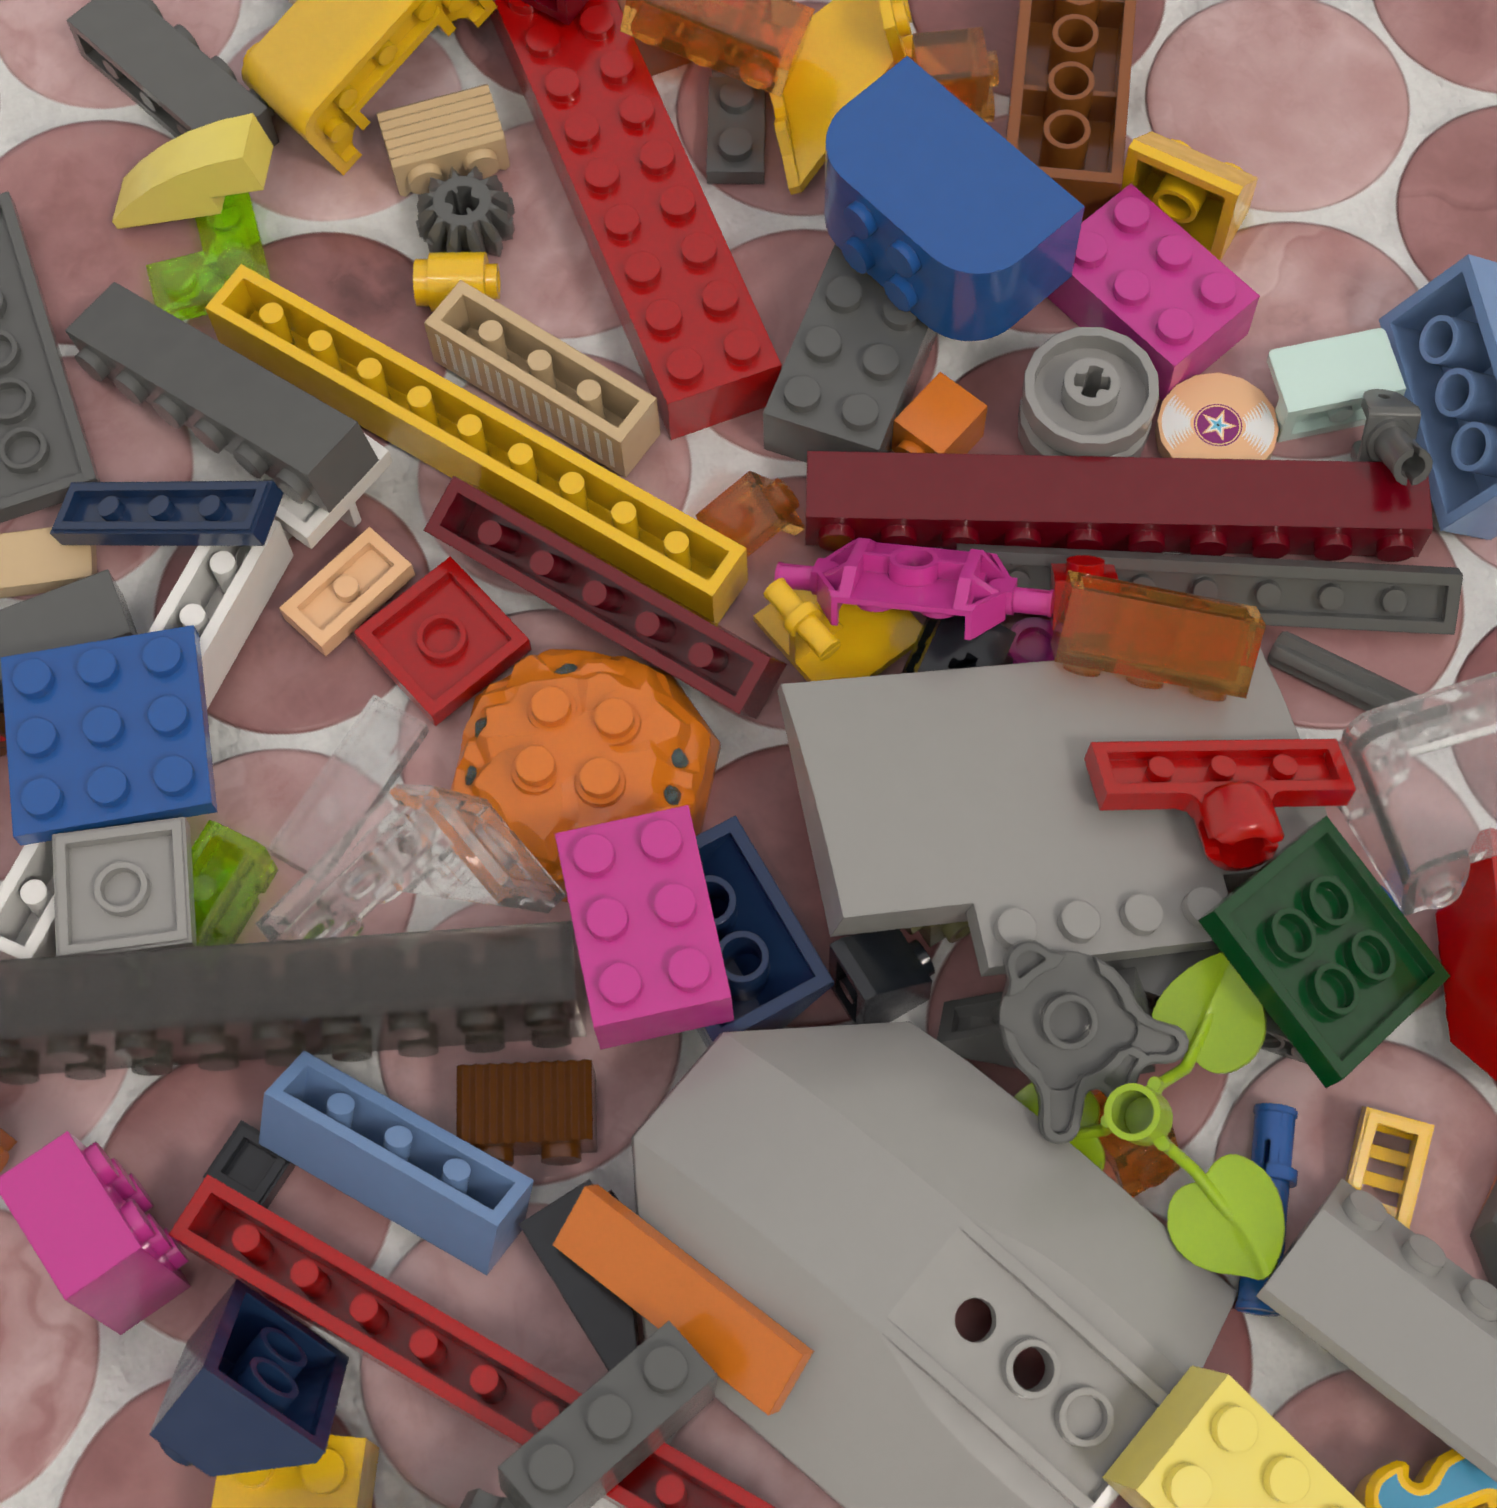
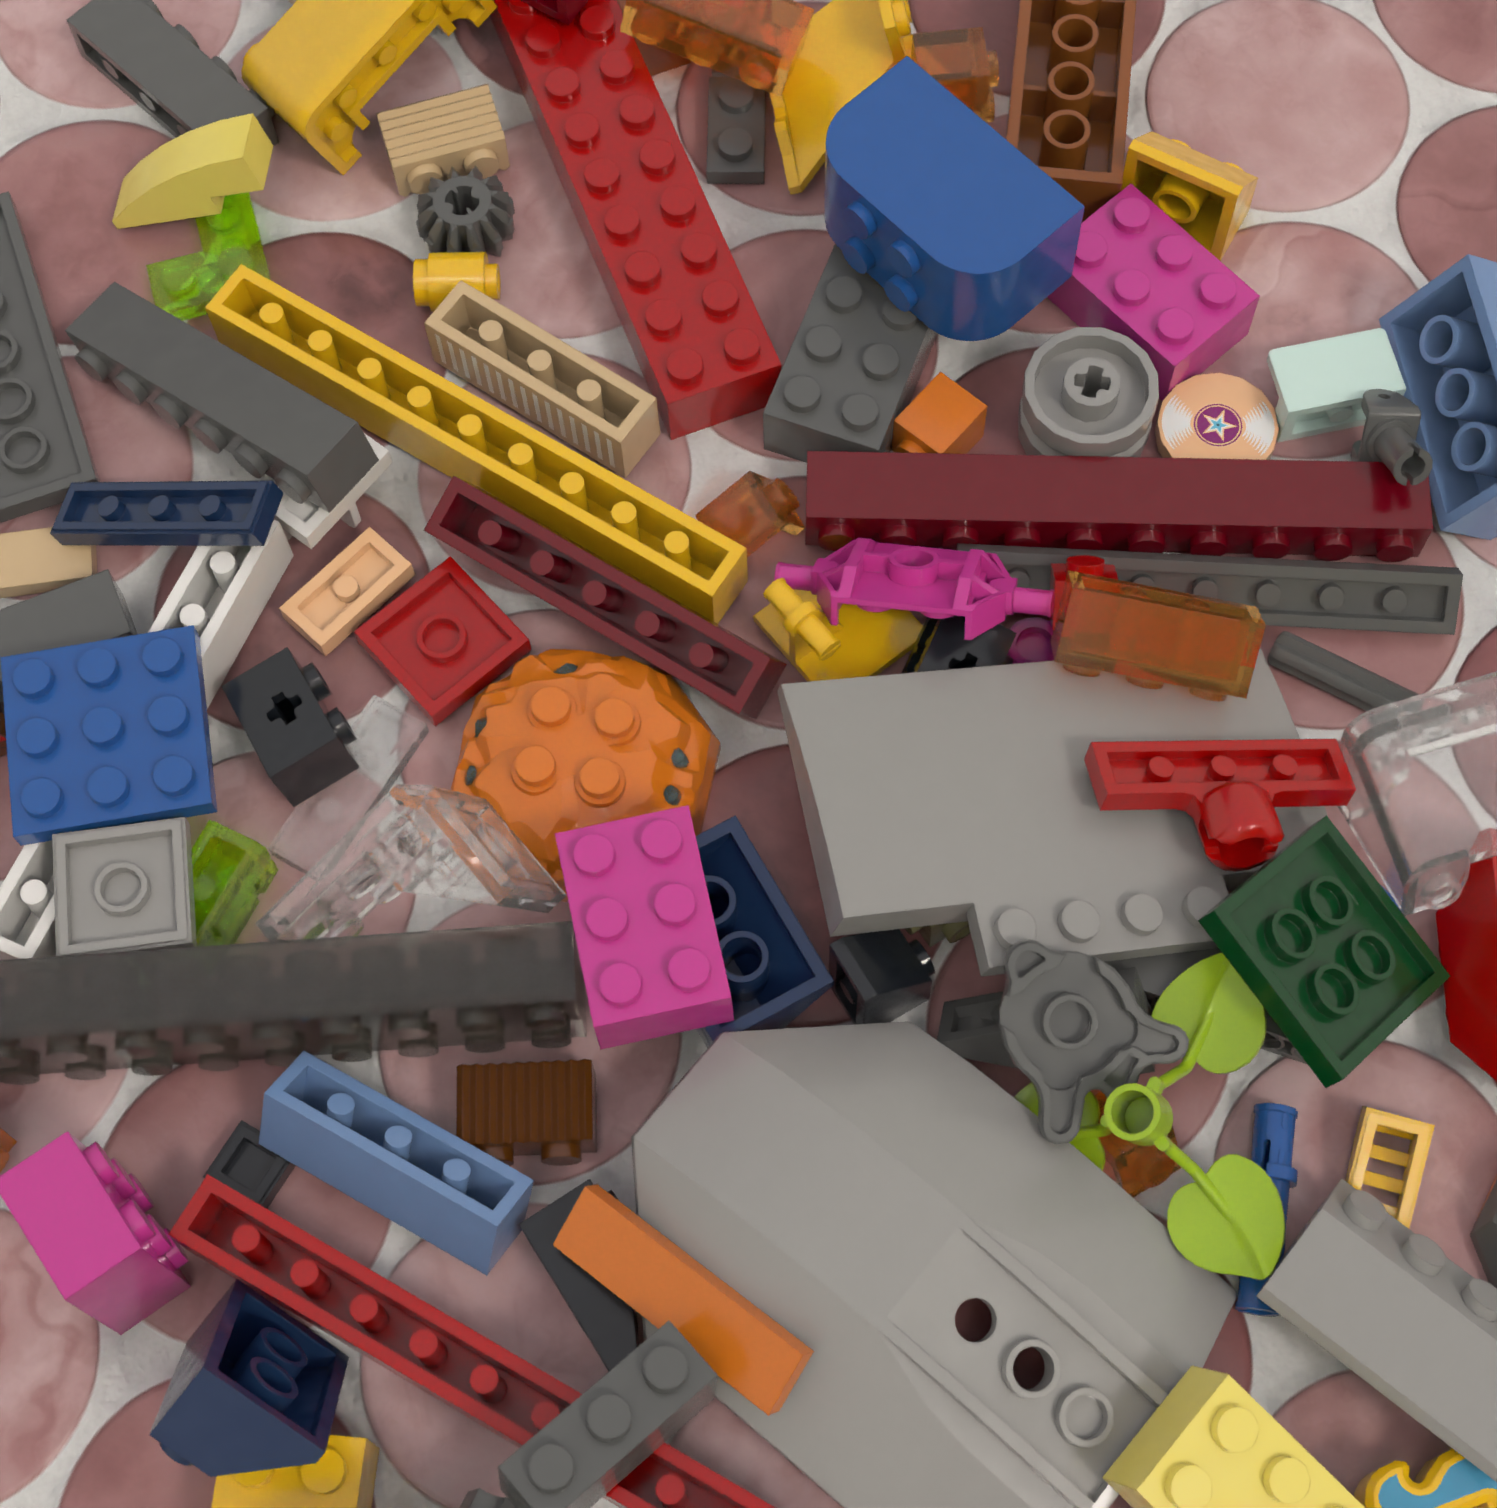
none -> black brick [221,647,360,807]

